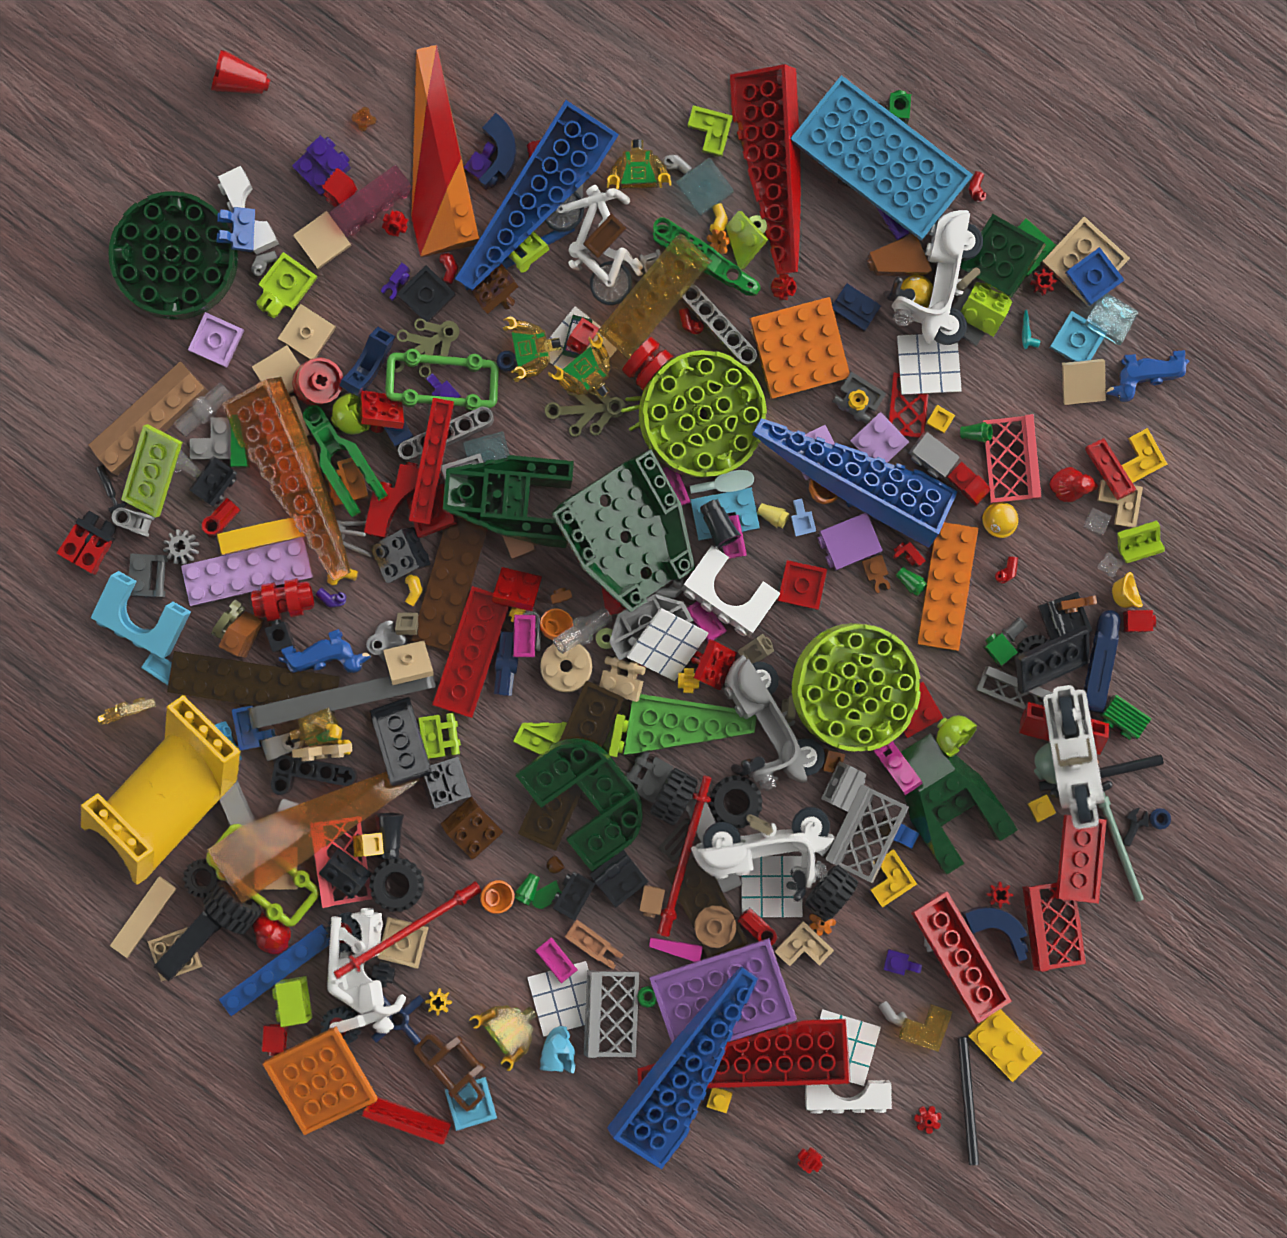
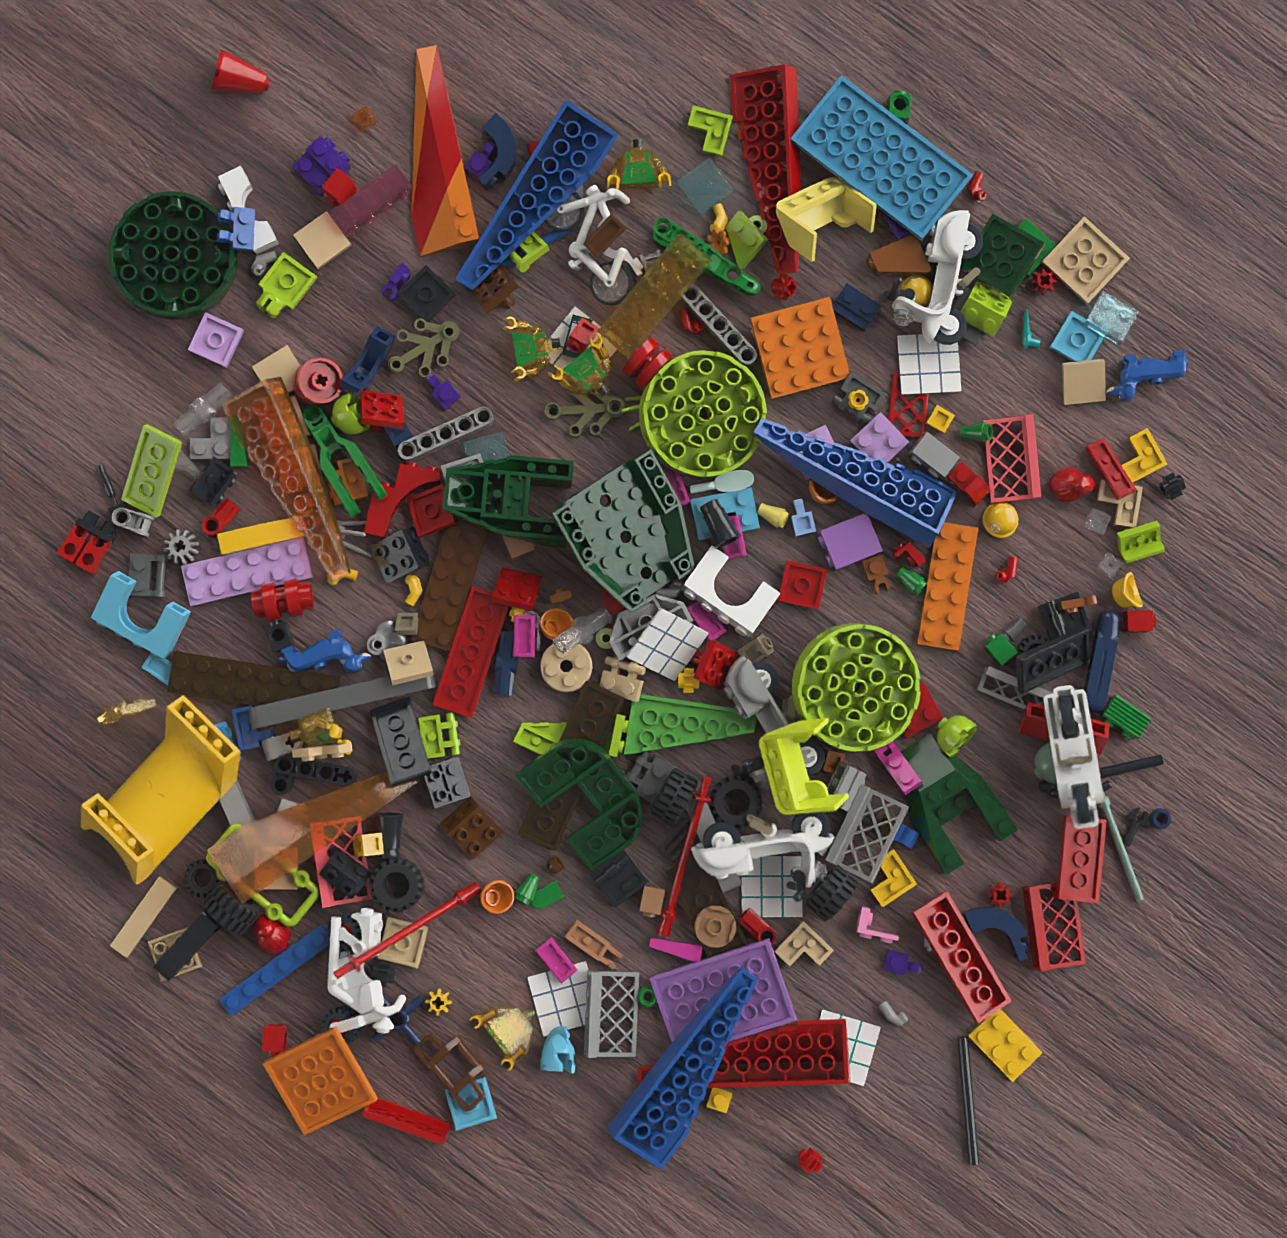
medium nougat slope [89,361,209,475] -> none
olive plate [211,599,245,640] -> none
dark orange slope [218,611,265,658] -> none
lime brick [273,976,313,1027] -> none
tan plate [278,304,336,360] -> none
dark purple arm [315,588,347,608] -> none
red gear [382,210,408,237] -> none
bright green bar [385,349,499,412] -> none
red plate [409,397,454,525] -> none
red arm [439,253,458,285] -> none
dark blue plate [497,351,517,372] -> none
black bracket [551,871,596,920] -> none
light grey arm [662,155,692,176] -> none
white arch [805,1080,892,1113] -> none
orange plant [809,914,836,936] -> none
clear yellow plate [898,1004,952,1052] -> none
red plant [914,1106,942,1134] -> none
yellow plate [1027,794,1056,823] -> none
blue plate [1065,247,1124,306] -> none
none -> neon yellow windscreen [759,718,849,815]
none -> light yellow windscreen [776,177,877,262]
none -> bright pink bracket [855,906,899,943]
none -> black gear [1159,473,1186,499]

